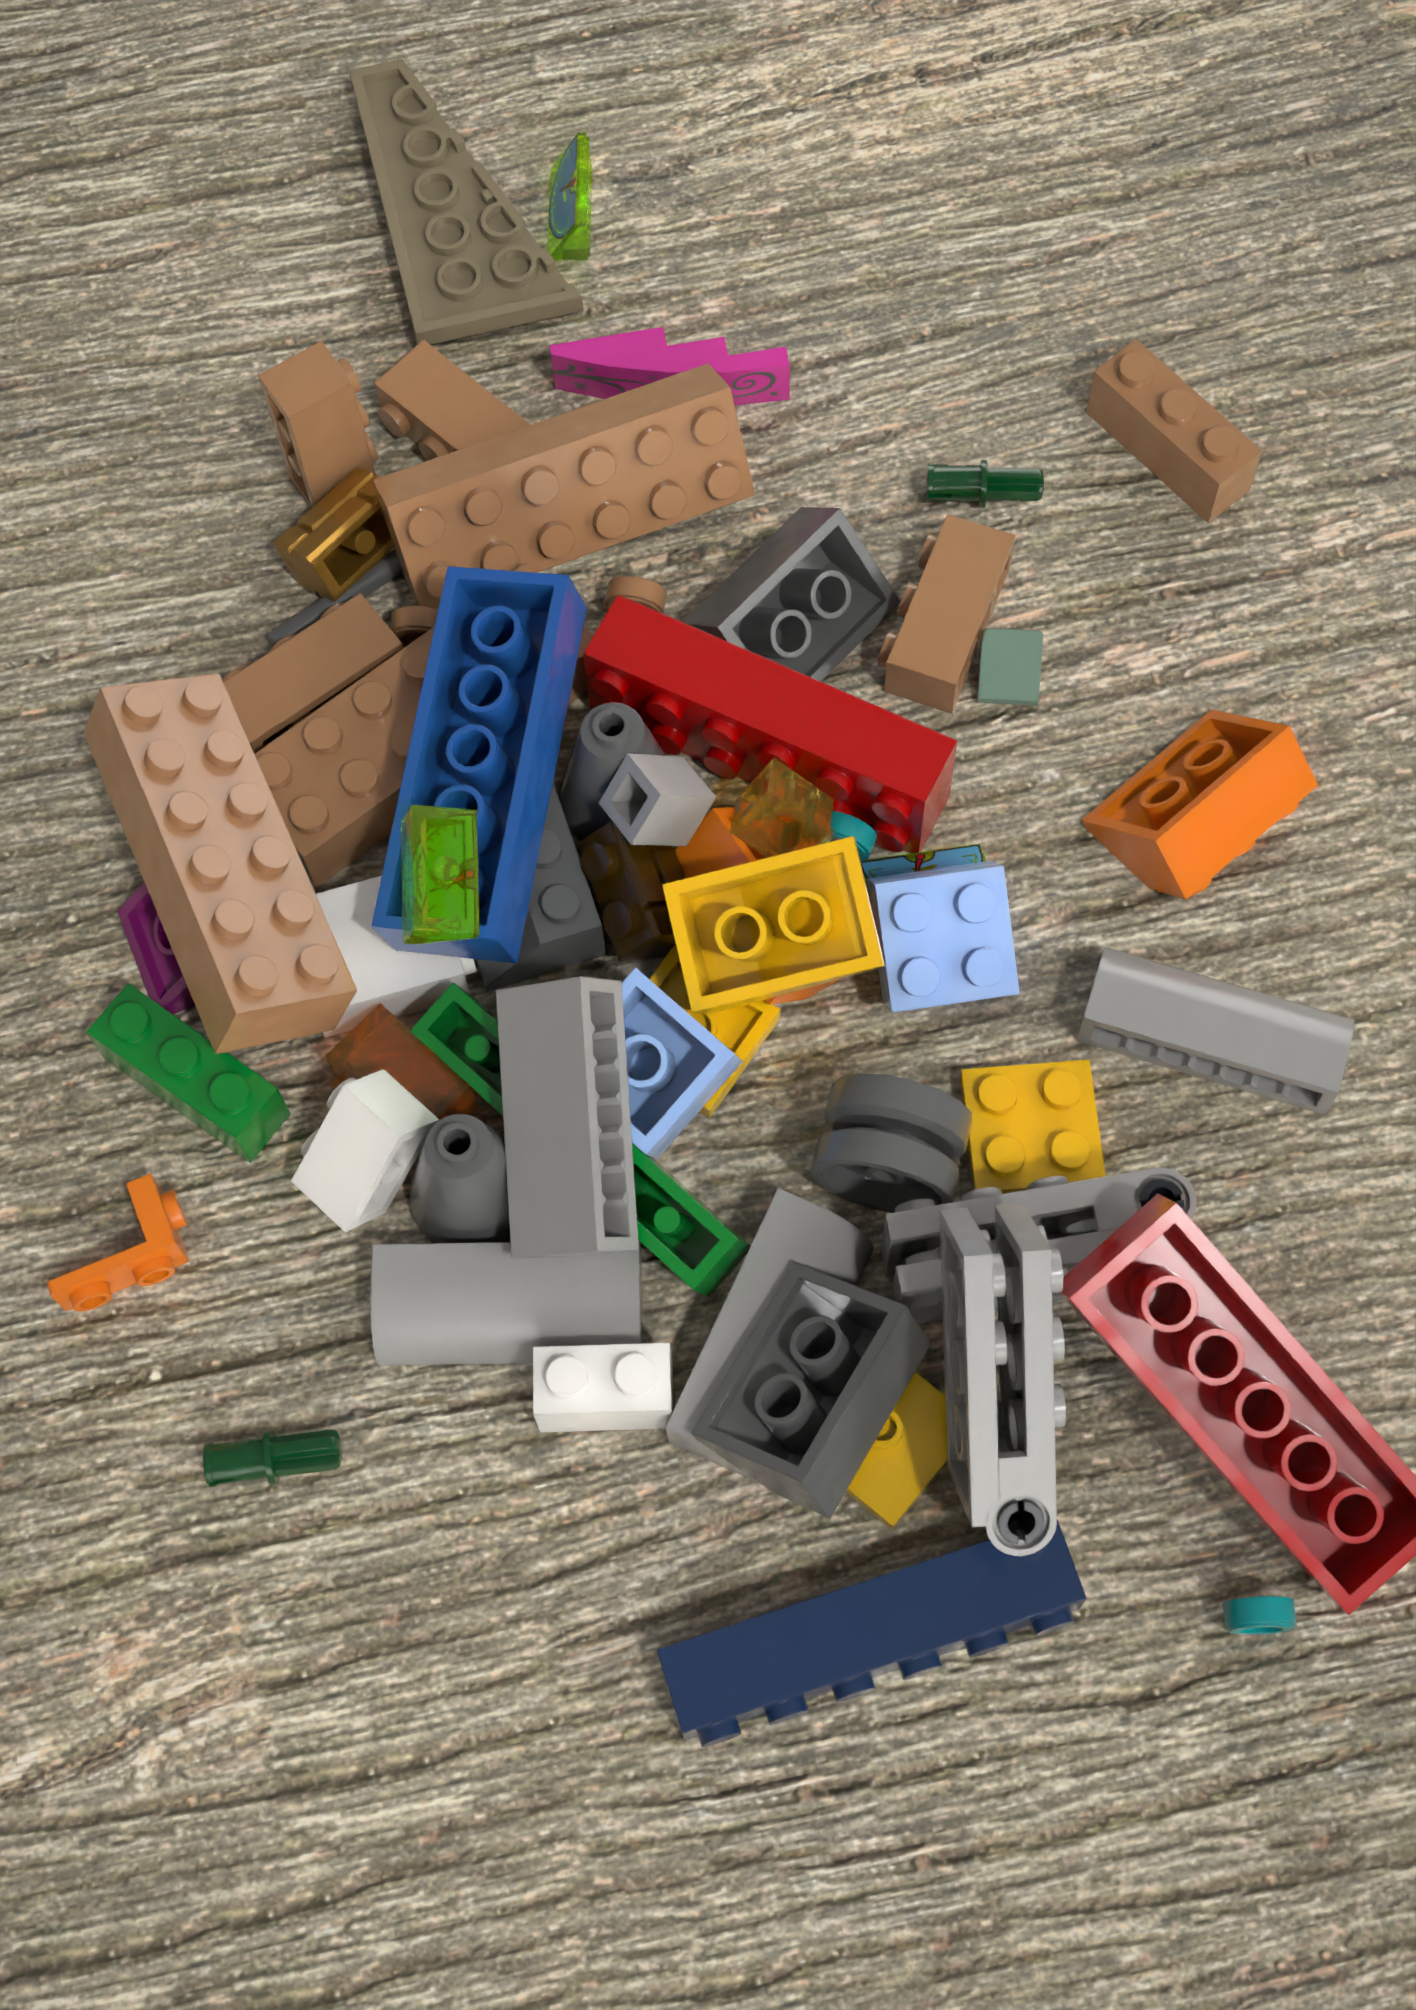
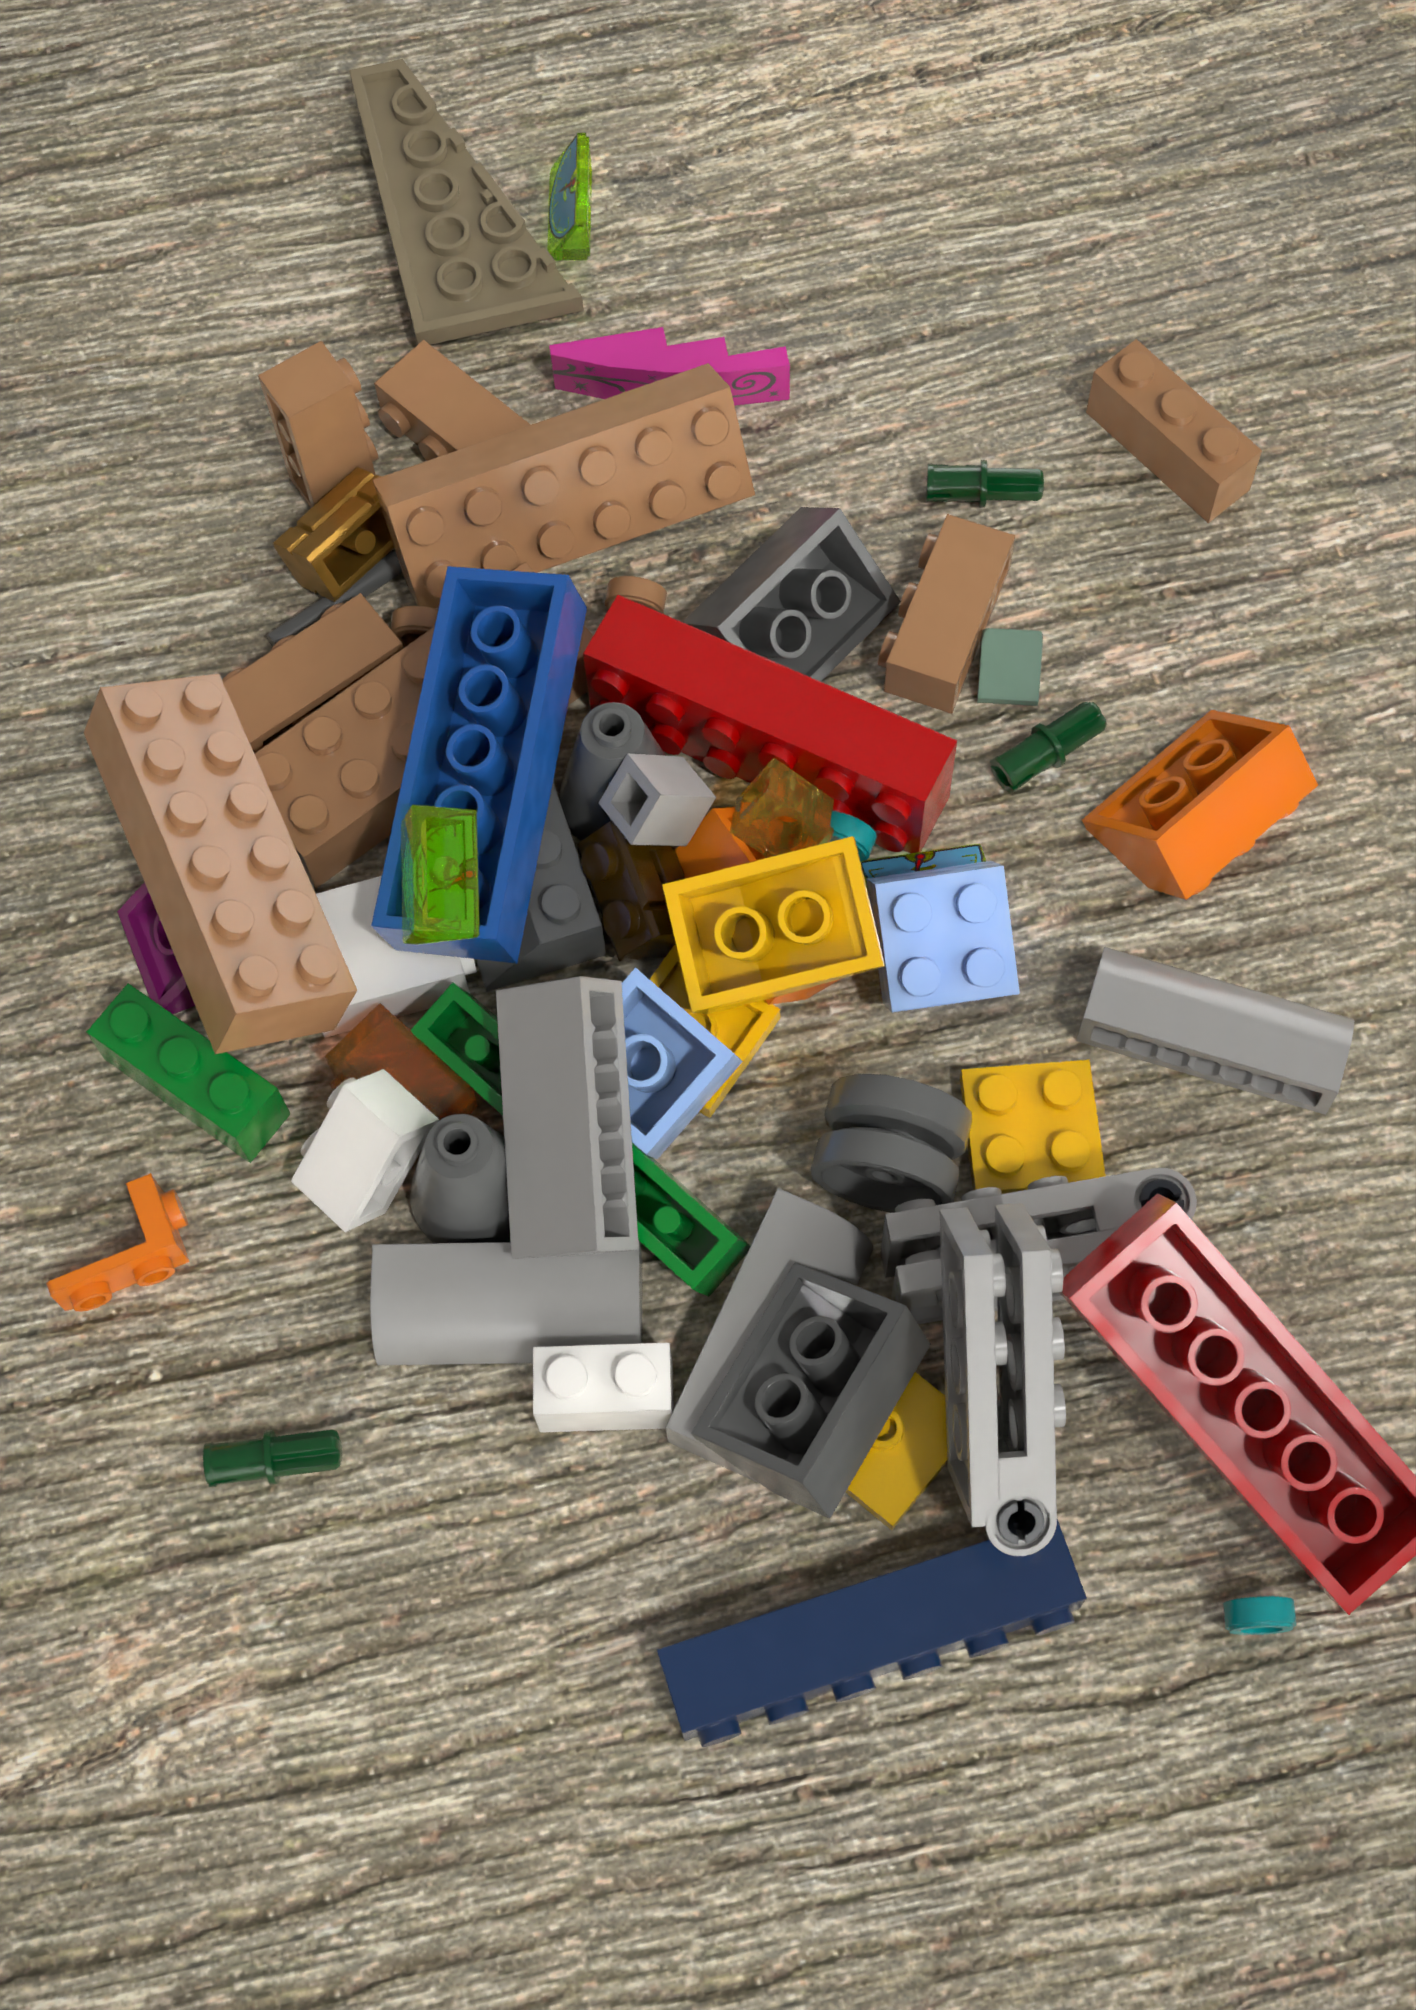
none -> dark green axle [990,702,1107,793]

